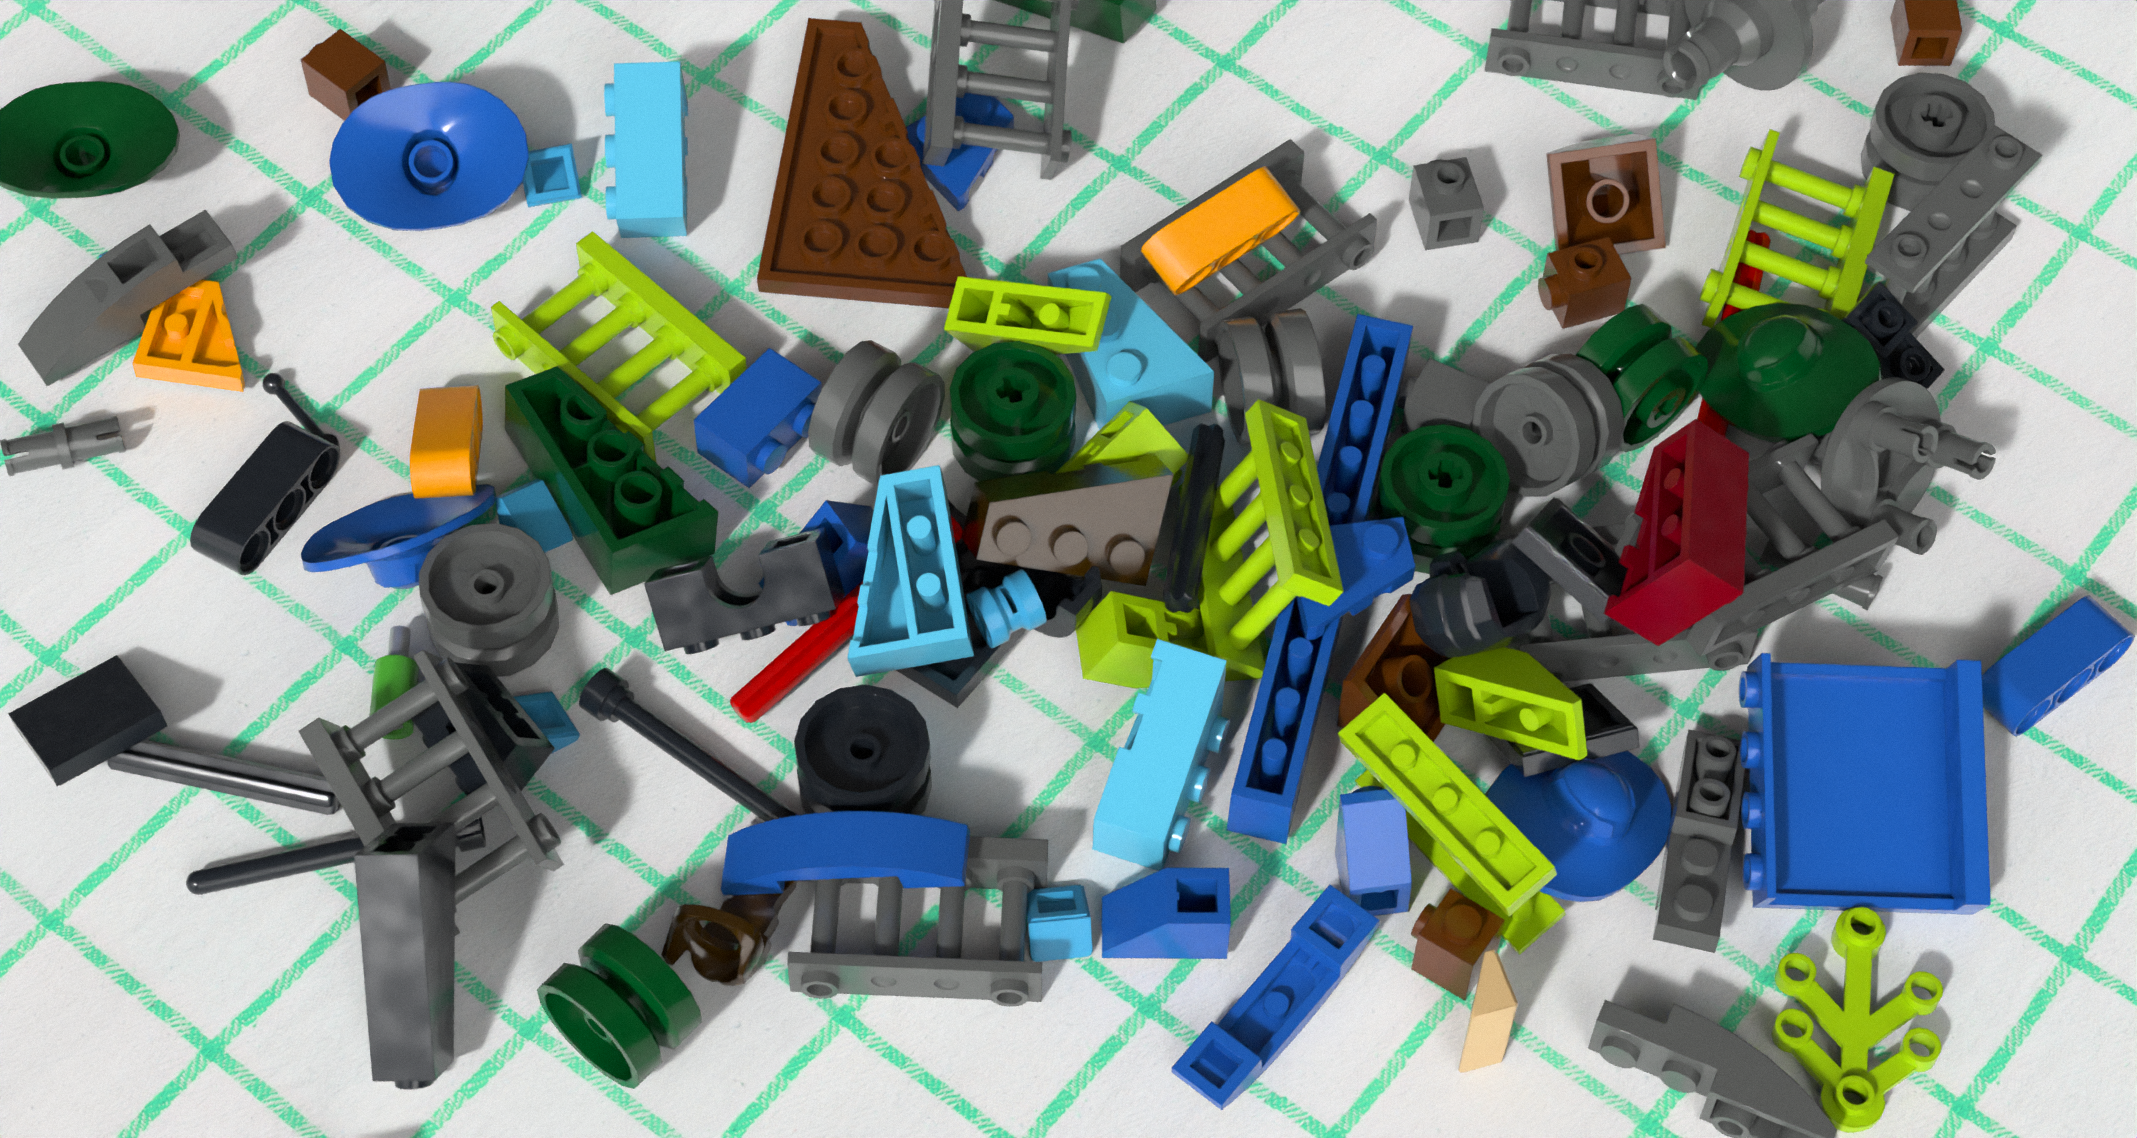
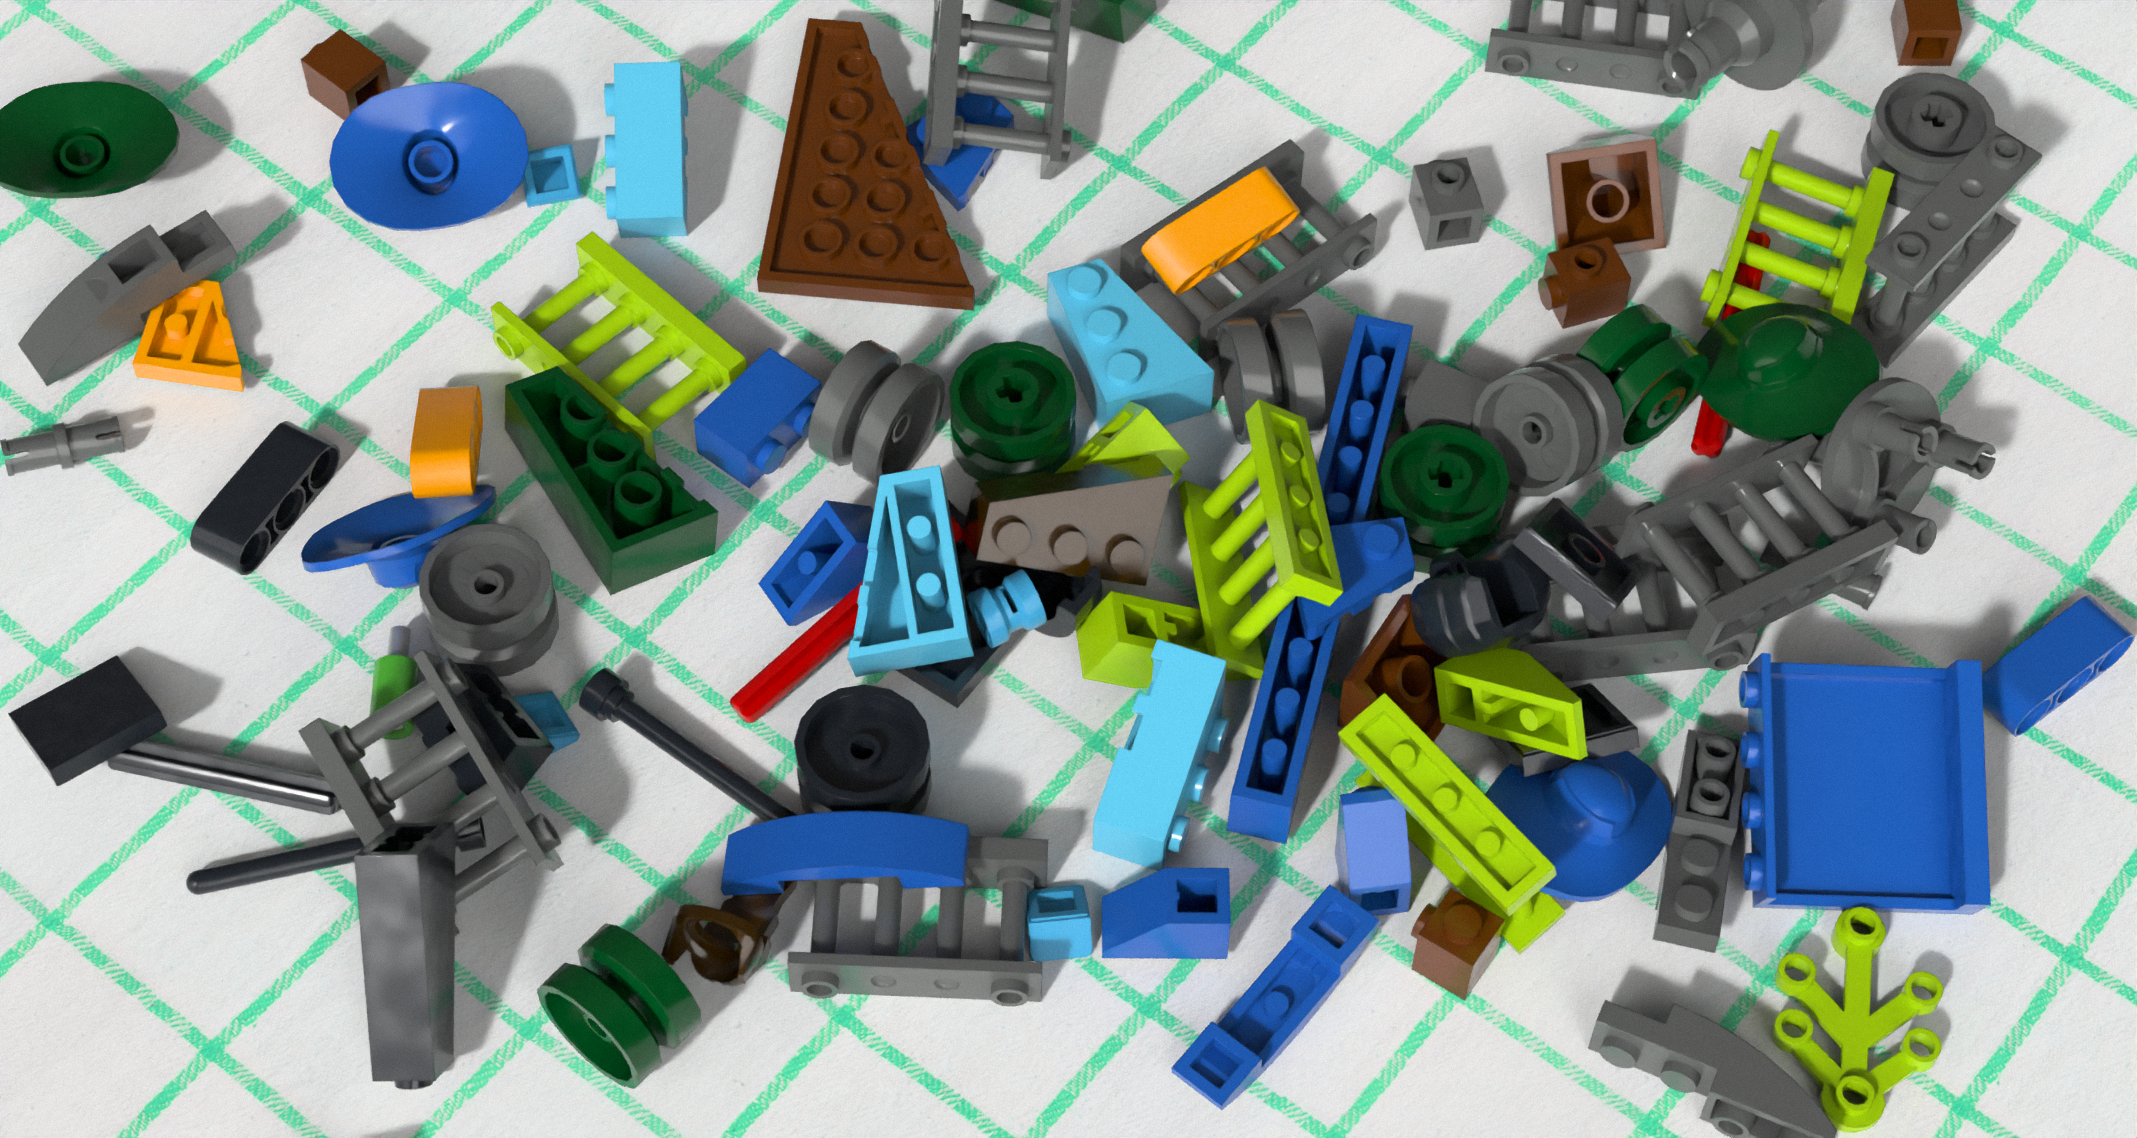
black hinge [262,373,340,449] -> none
dark azure slope [495,479,573,553] -> none
black arch [644,527,845,654] -> none
lime slope [944,276,1112,355] -> none
black axle [1162,423,1225,613] -> none
tan slope [1458,950,1518,1073] -> none
dark red wedge [1604,419,1749,646] -> none
black slope [1841,281,1945,389] -> none

